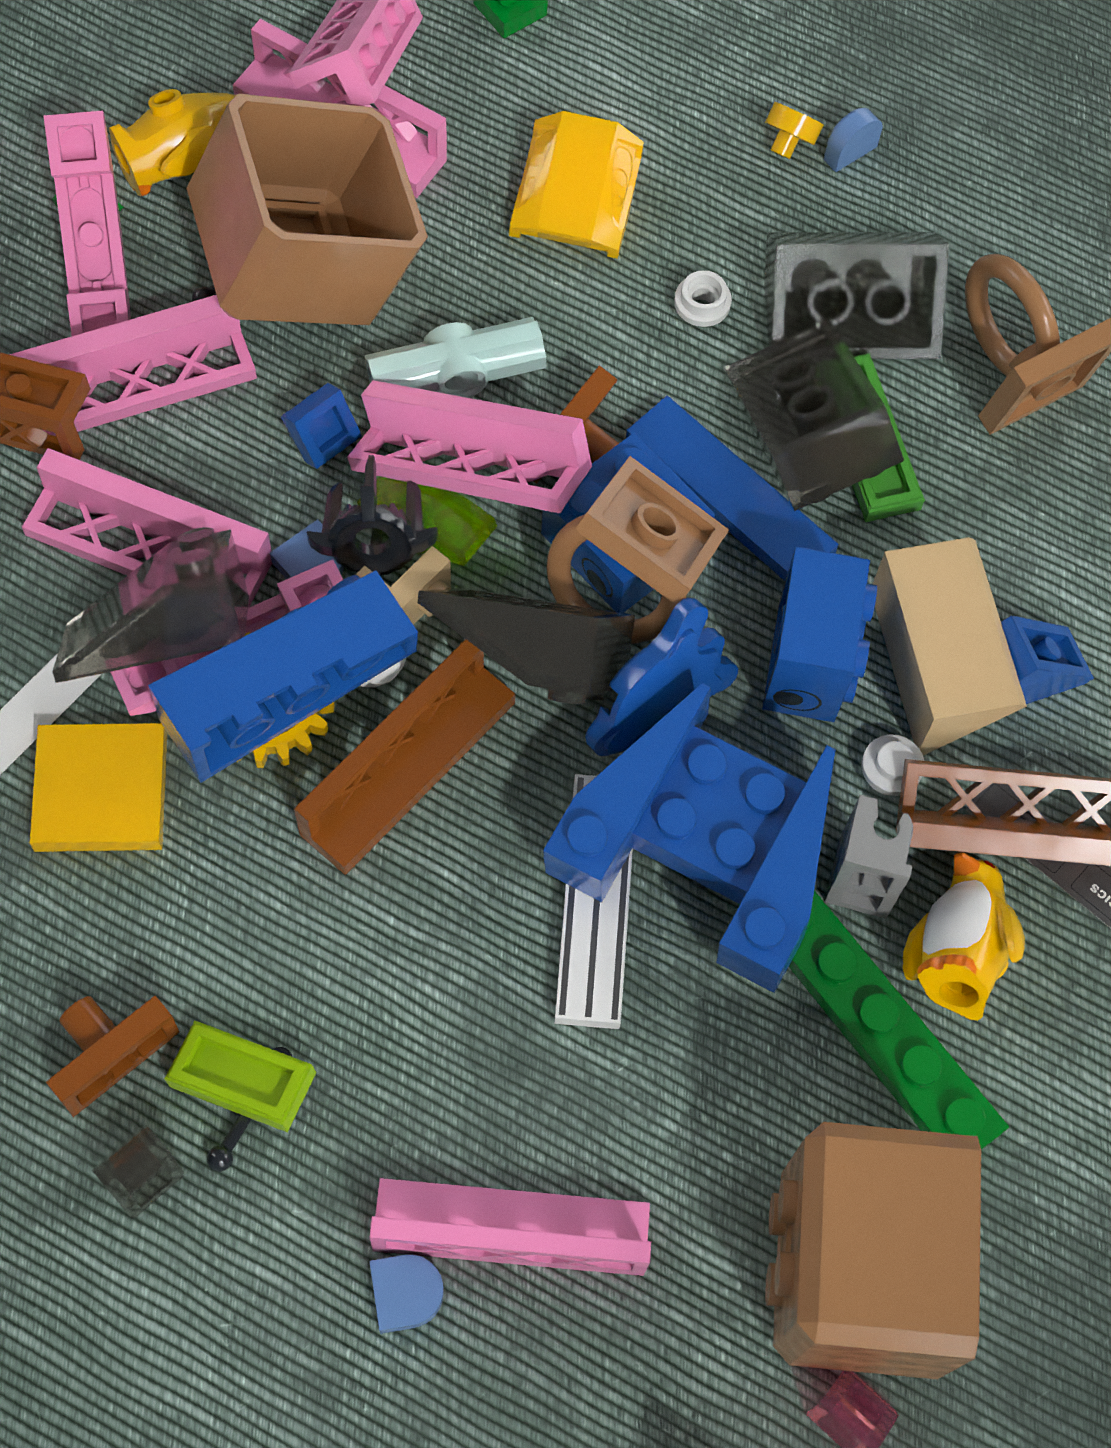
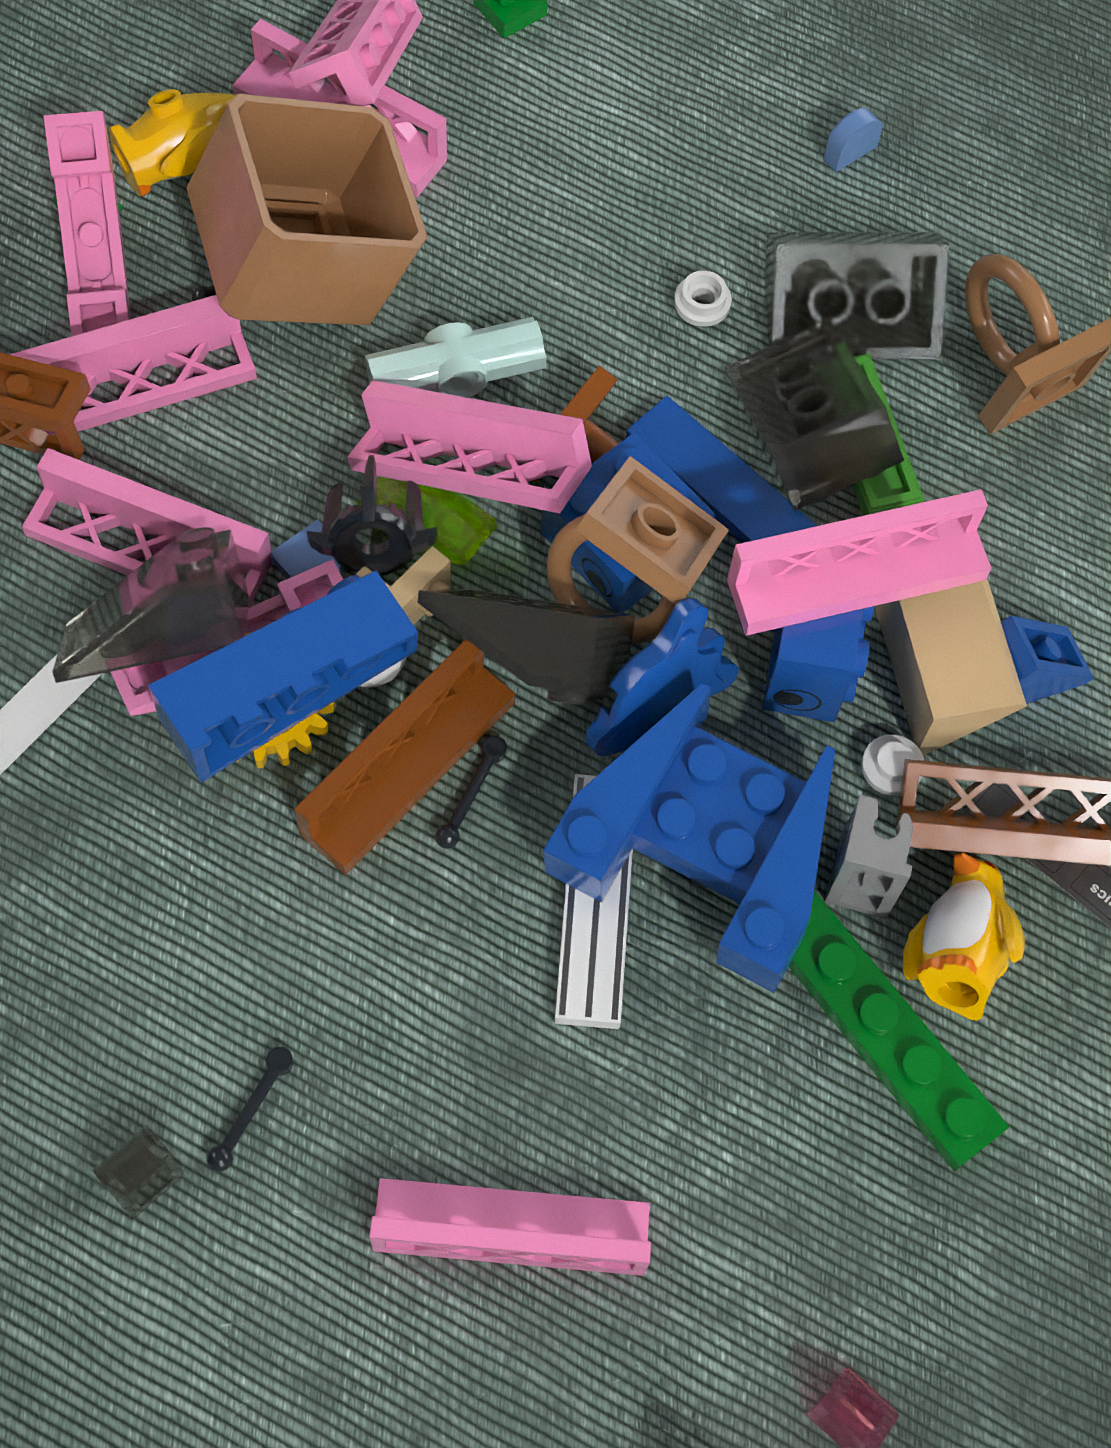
yellow tile [30,723,167,852] -> none
dark orange tile [46,996,180,1118] -> none
lime tile [164,1020,316,1133] -> none
blue tile [281,383,362,469] -> none
medium blue tile [370,1255,444,1334] -> none
yellow slope [509,111,644,259] -> none
yellow tile [765,102,824,159] -> none
medium nougat plate [765,1122,981,1380] -> none
none -> black hinge [435,736,507,849]
none -> bright pink fence [727,489,992,636]

